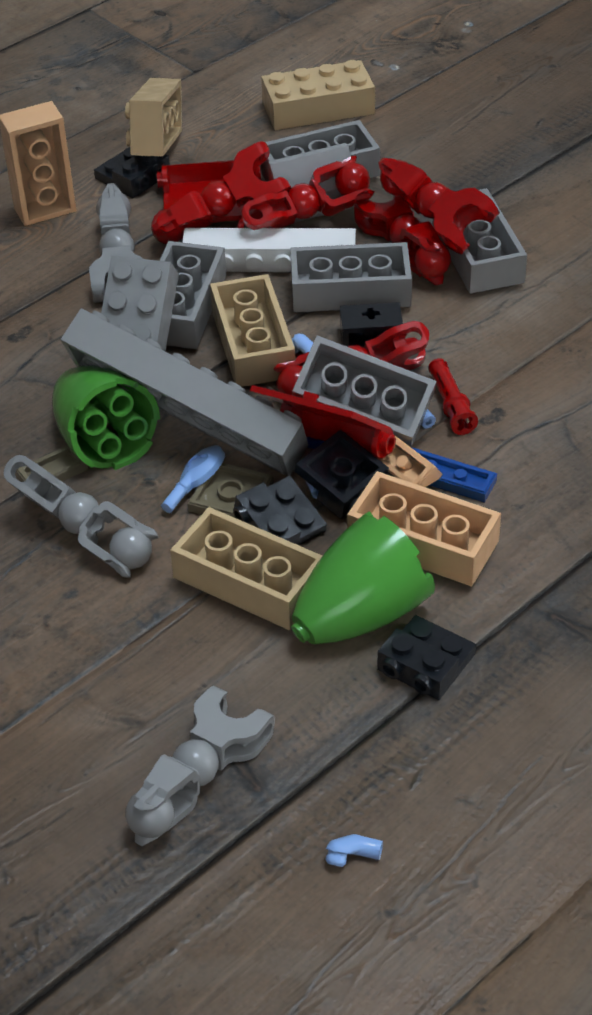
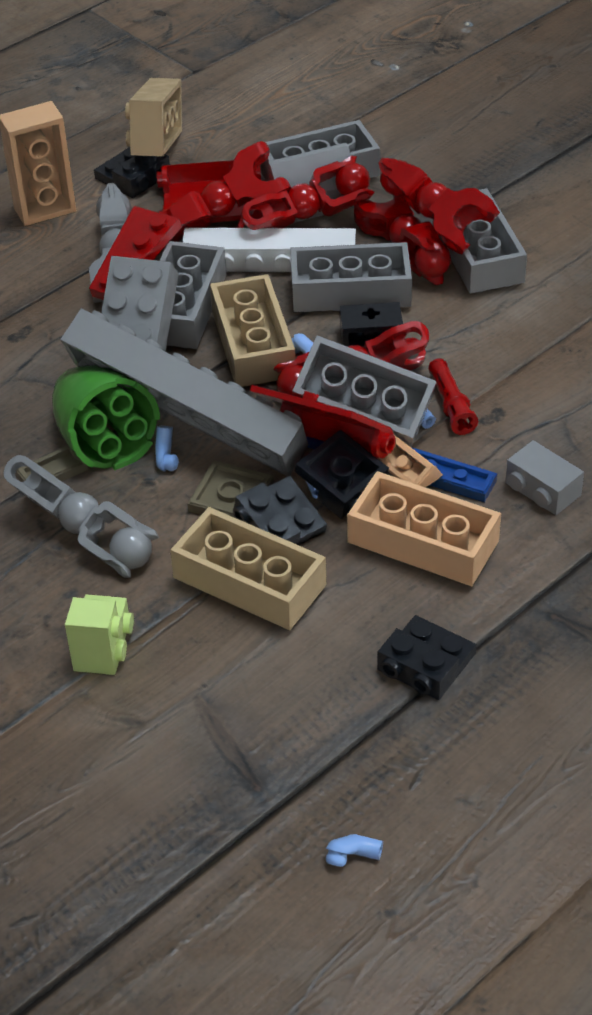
light grey piece [125,686,275,846] -> none
light blue piece [161,445,225,513] -> none
tan brick [261,60,375,130] -> none
bright green cylinder [291,511,435,644] -> none
none -> yellowish green brick [65,594,134,675]
none -> red wing [89,206,182,300]
none -> light blue arm [155,425,179,472]
none -> light grey brick [505,440,584,515]

